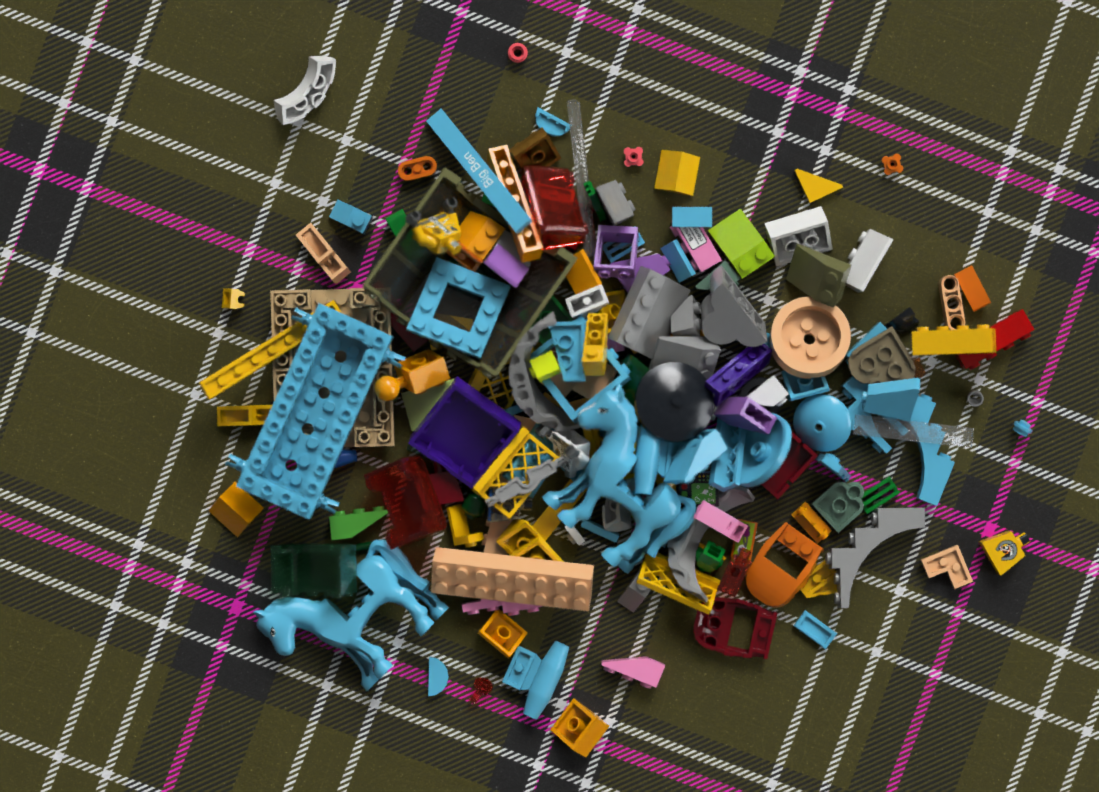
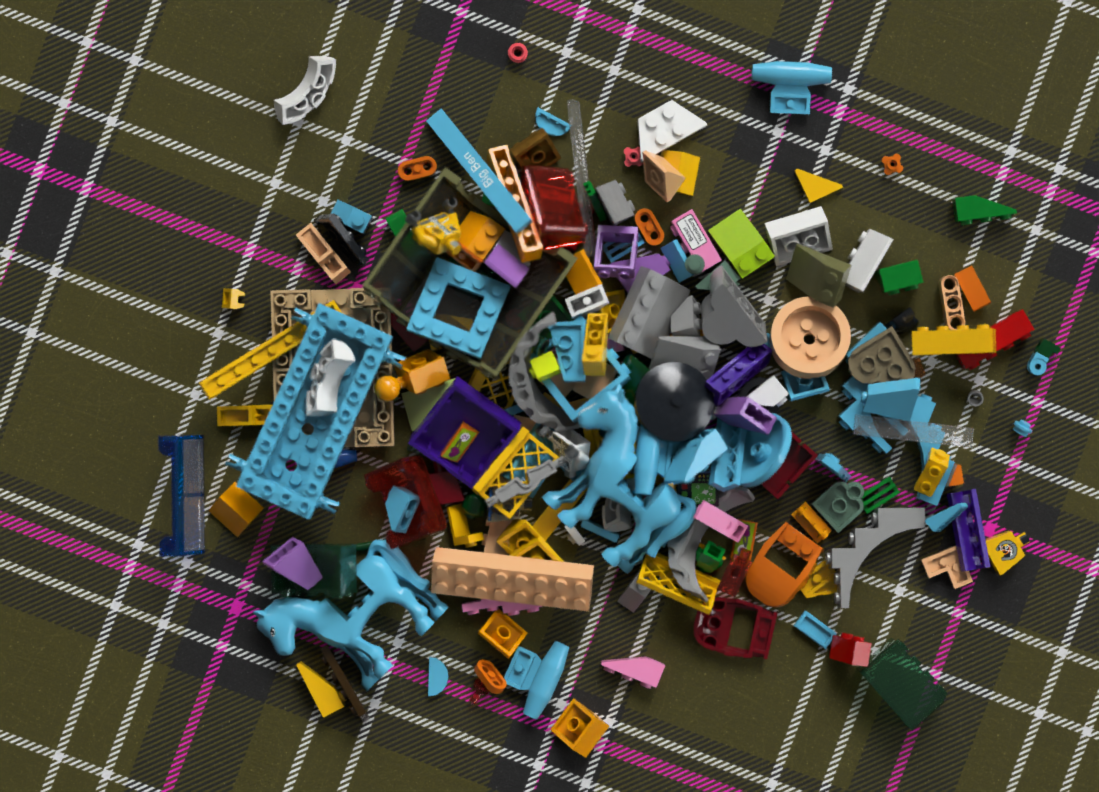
bright green slope [329,506,389,540] -> none
medium azure tile [672,207,712,227] -> none
medium azure dish [793,394,852,452] -> none
none -> windscreen [158,435,205,556]
none -> medium lavender slope [263,537,323,590]
none -> yellow slope [296,661,347,718]
none -> white brick [306,339,355,417]
none -> black wing [314,213,369,266]
none -> dark brown wing [320,645,370,722]
none -> medium azure slope [385,486,421,533]
none -> slope [440,421,479,463]
none -> orange plate [474,659,507,694]
none -> clear green tile [532,336,550,357]
none -> orange plate [634,208,664,246]
none -> white wing [637,100,707,163]
none -> light nougat slope [643,150,685,202]
none -> sand green plate [685,254,705,274]
none -> medium azure plate [751,61,832,114]
none -> red brick [829,632,872,667]
none -> clear green windscreen [856,638,948,731]
none -> green slope [874,260,924,296]
none -> yellow bracket [914,447,950,497]
none -> medium azure slope [925,503,968,532]
none -> orange slope [946,464,964,486]
none -> dark purple fence [947,489,990,572]
none -> green slope [952,195,1017,225]
none -> leg [1027,338,1061,375]

